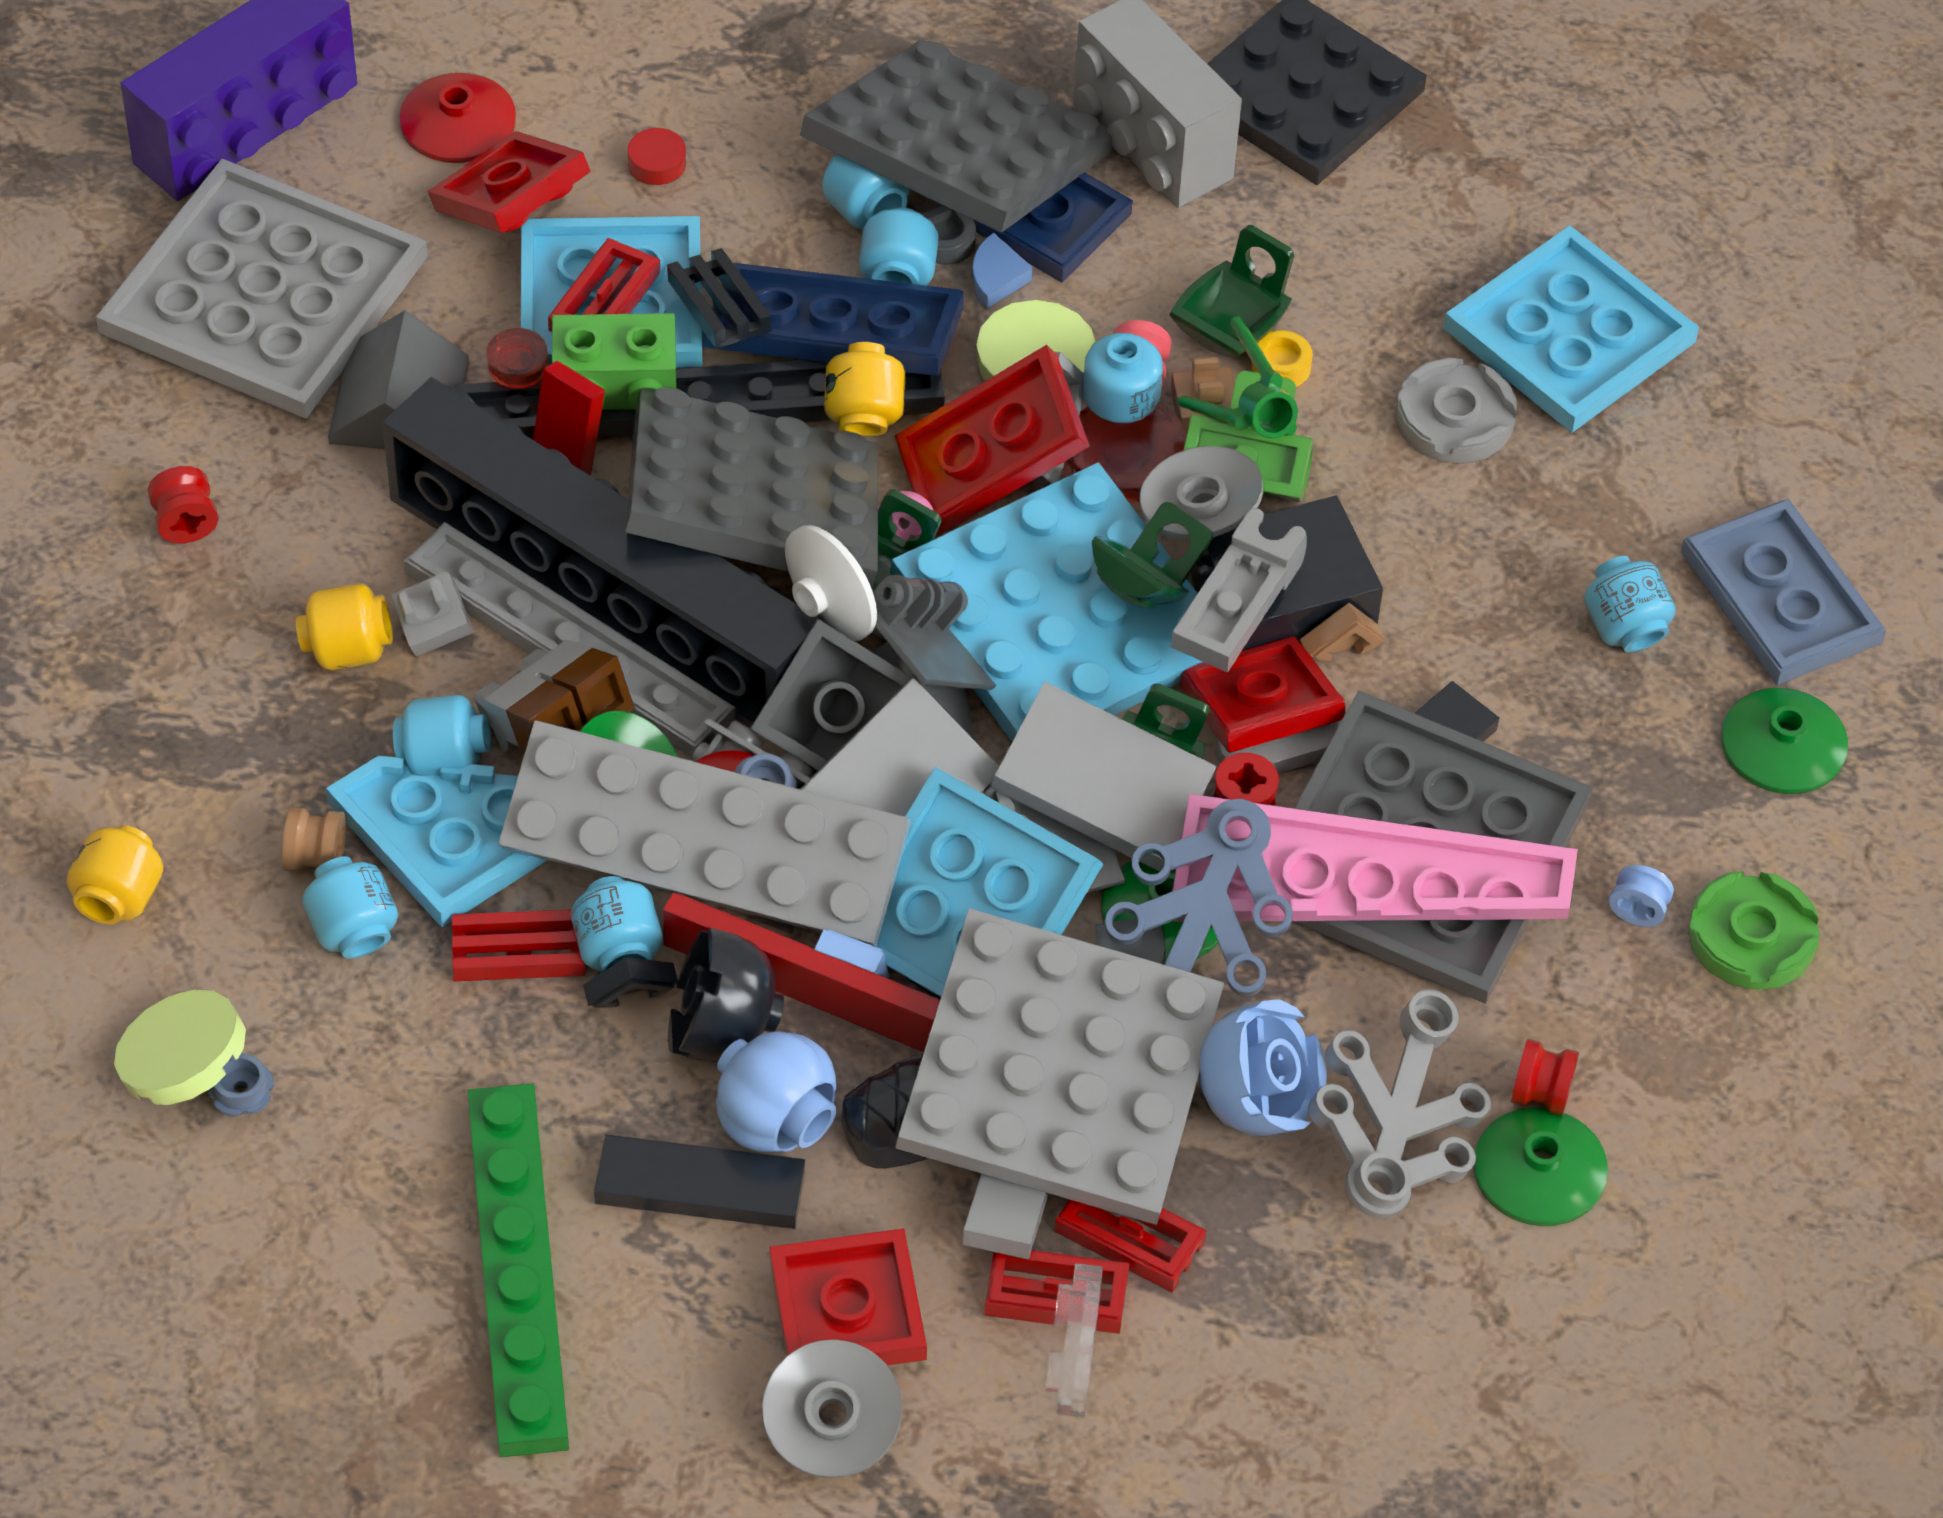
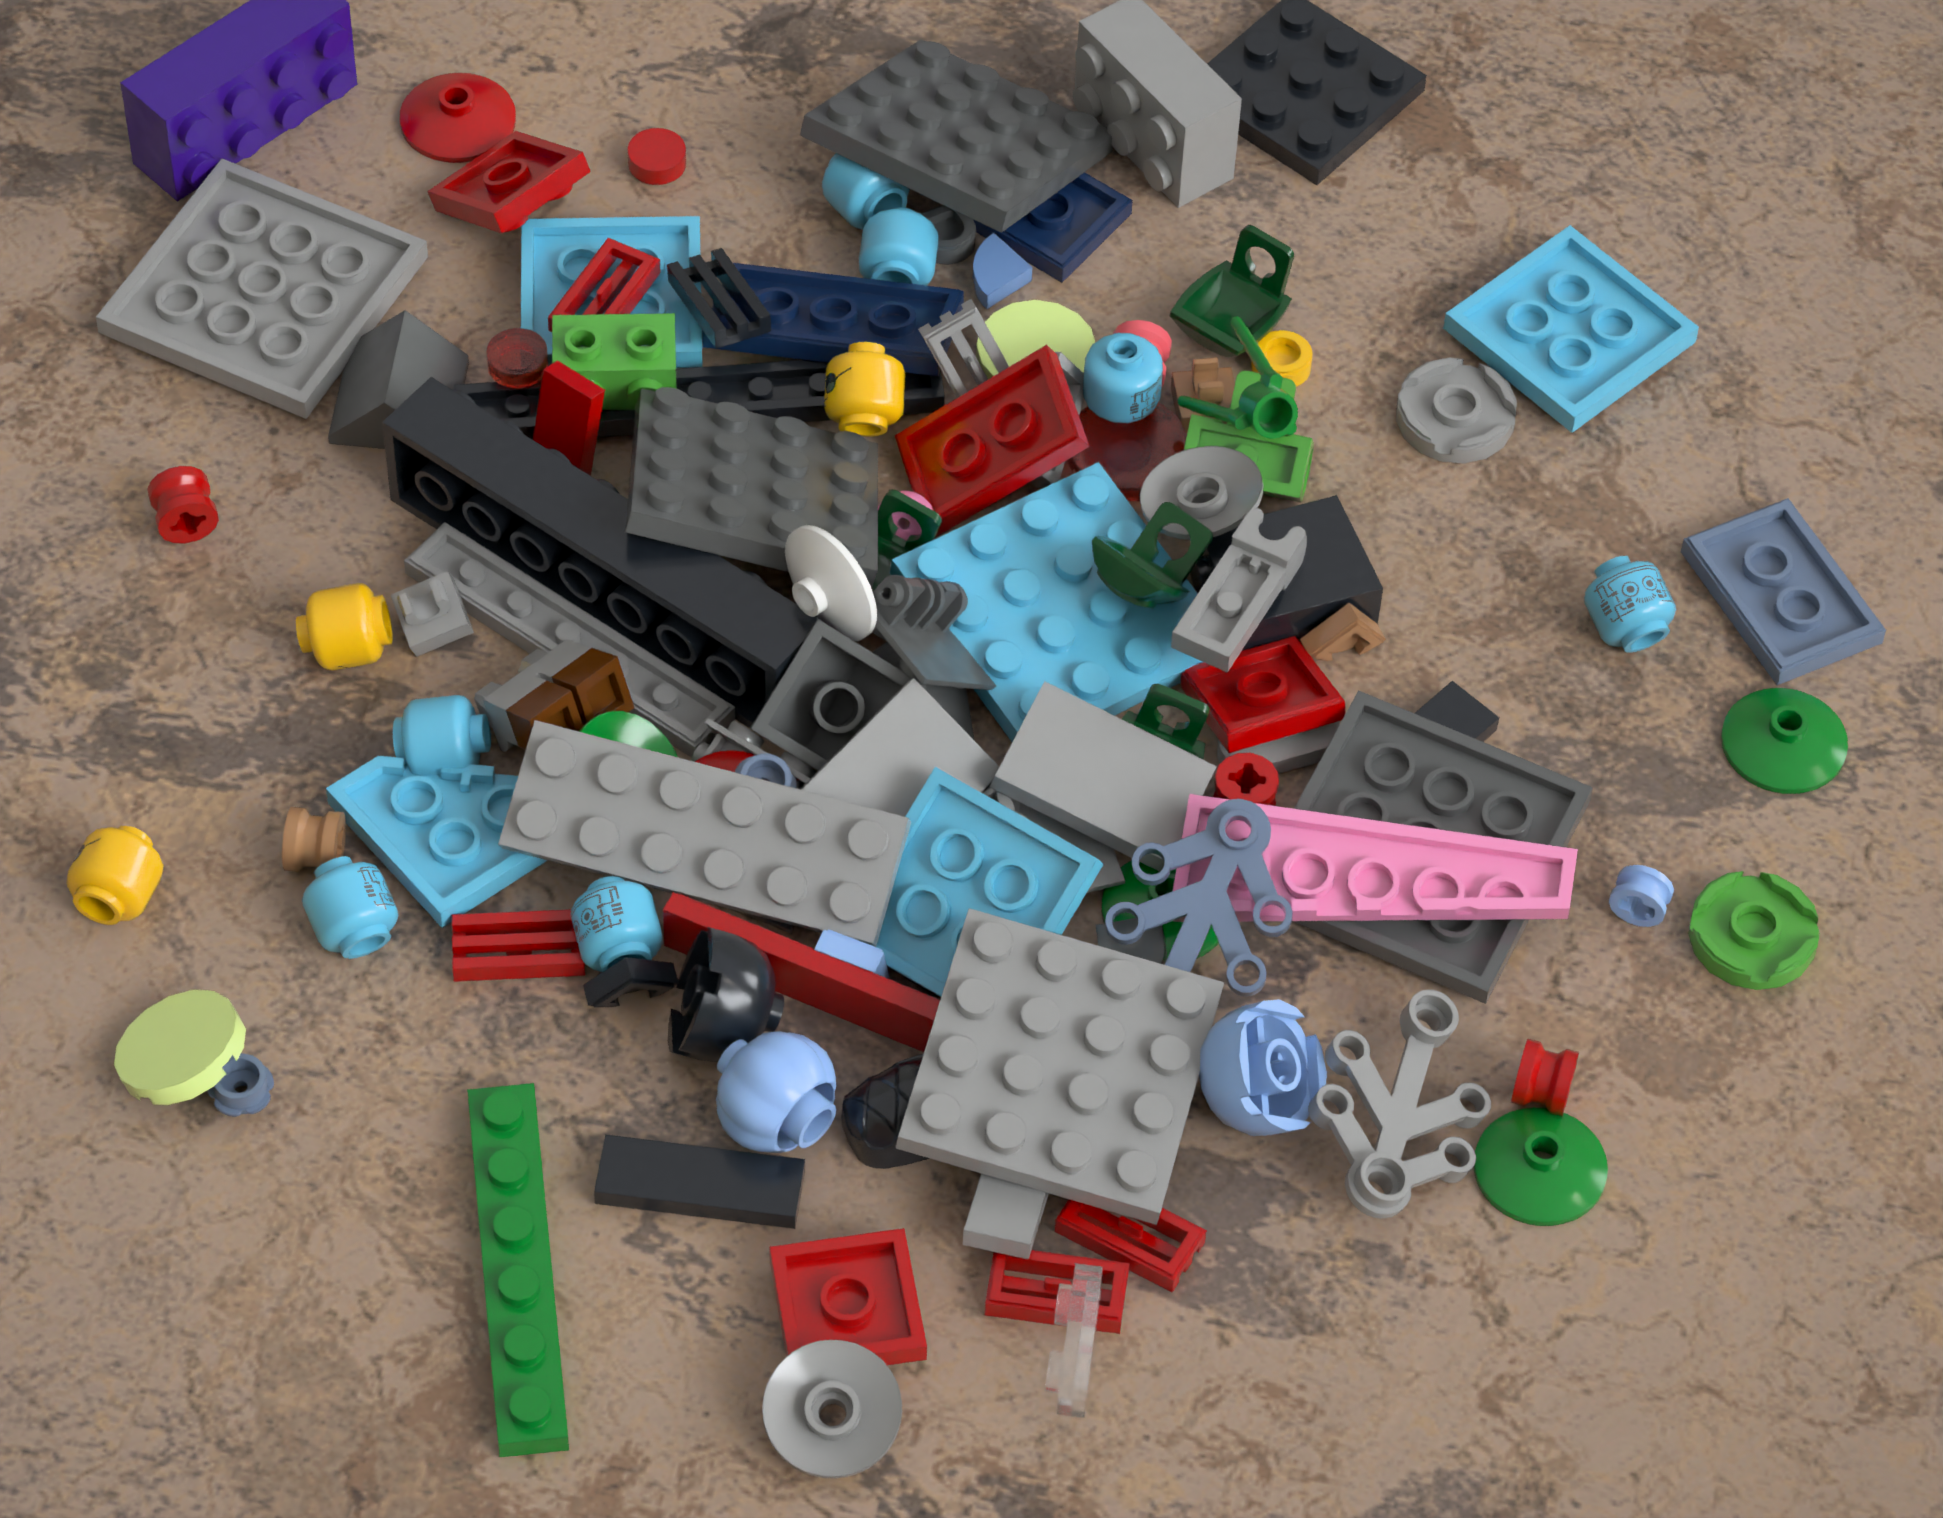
none -> light grey tile [918,299,1009,398]

